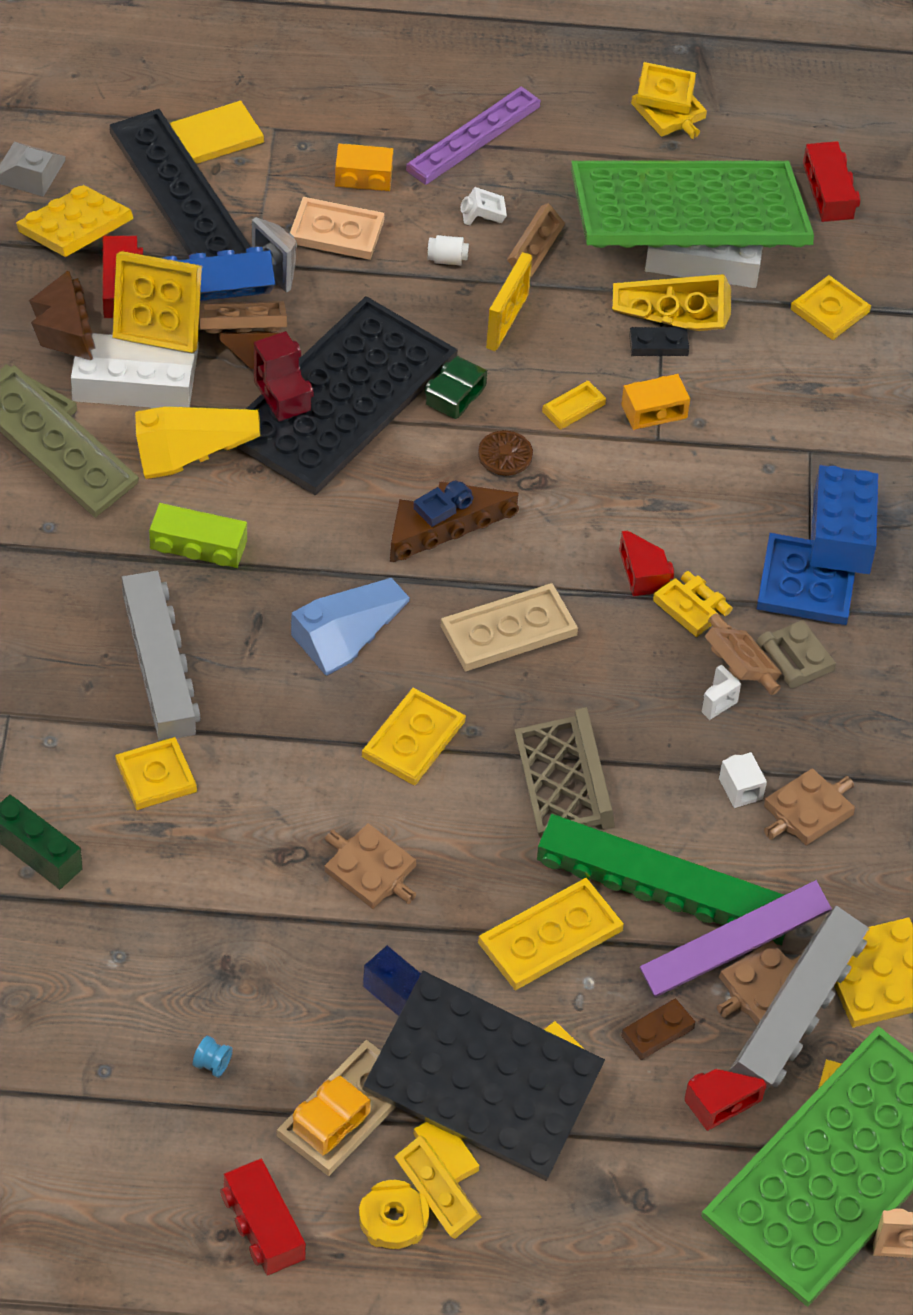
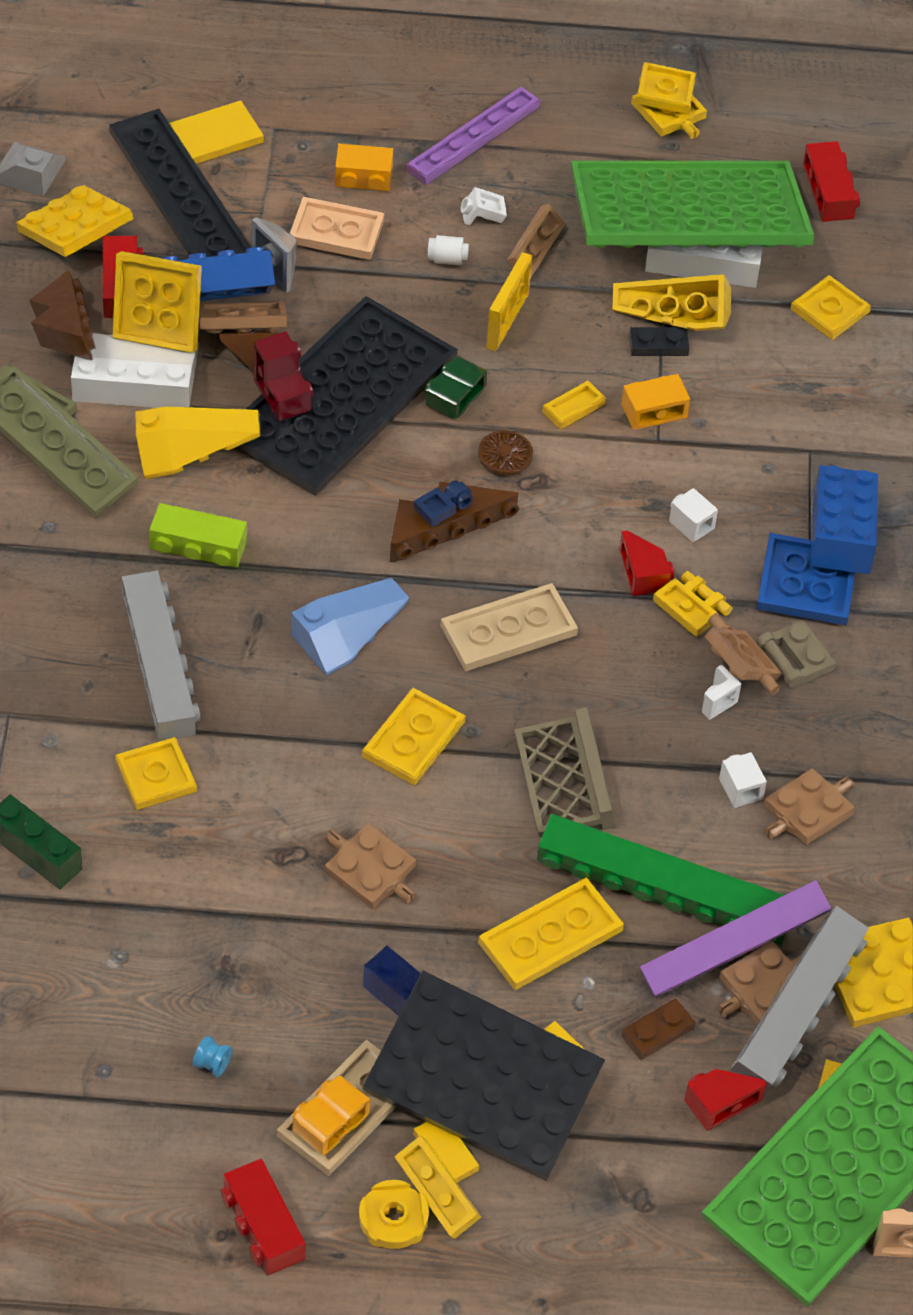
none -> white brick [669,488,718,543]

